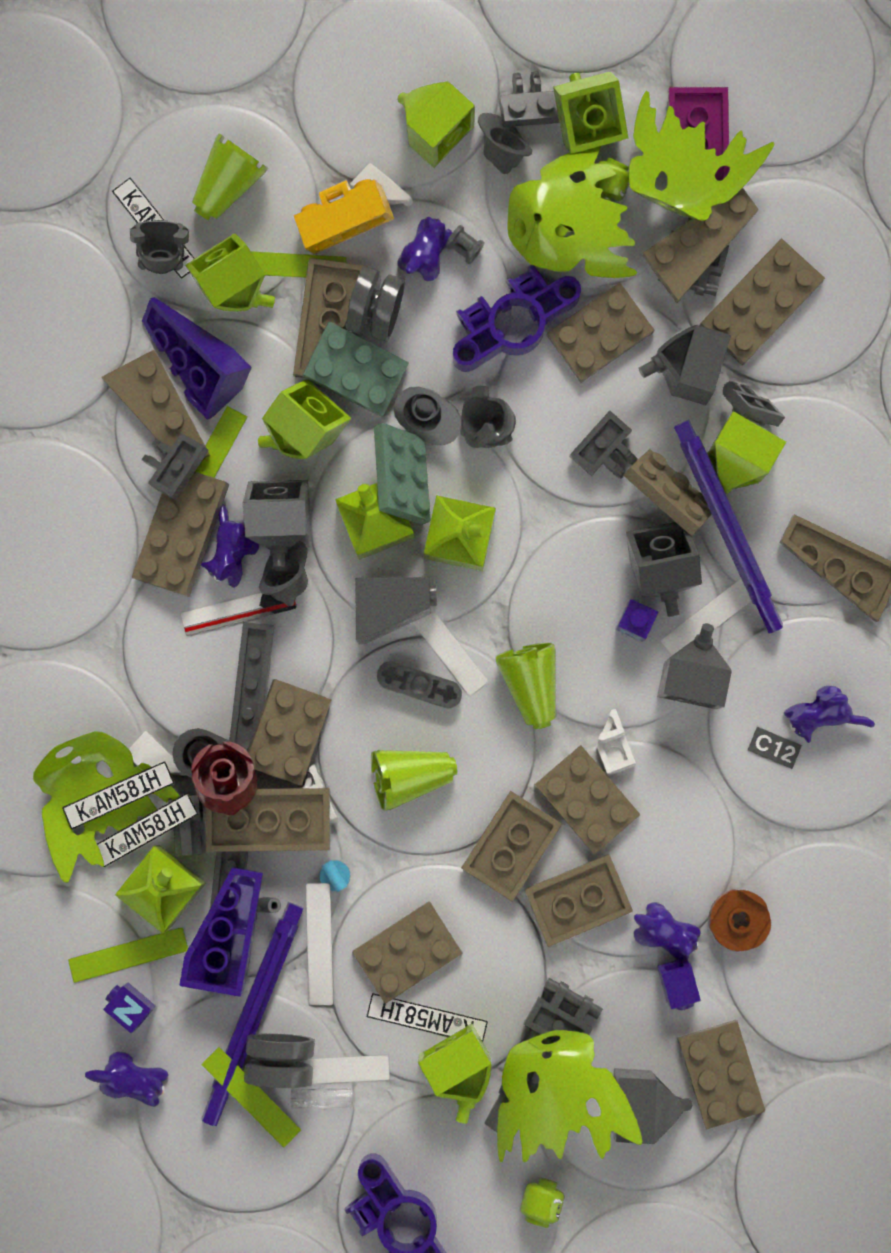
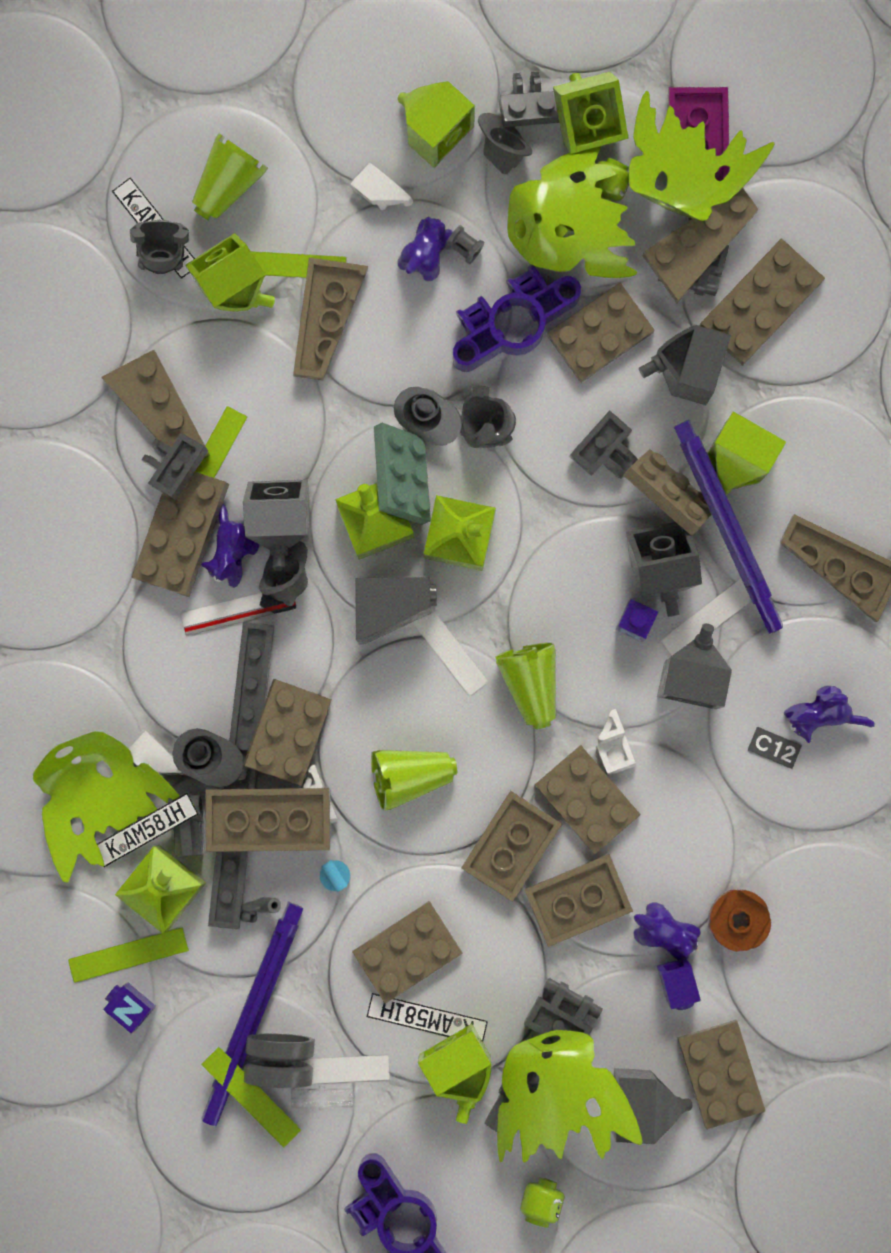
sticker [62,761,174,830] -> none
dark purple animal [85,1052,169,1107] -> none
dark purple wedge [142,297,252,420] -> none
dark purple wedge [179,867,263,997] -> none
dark red brick [191,742,257,815] -> none
lime piece [258,379,351,459] -> none
yellow piece [293,179,394,254] -> none
sand green plate [302,321,409,417] -> none
white sticker [306,883,333,1005] -> none
dark grey wheel [346,266,405,342] -> none
dark grey beam [377,662,462,708] -> none
dark grey hinge [722,381,785,427] -> none

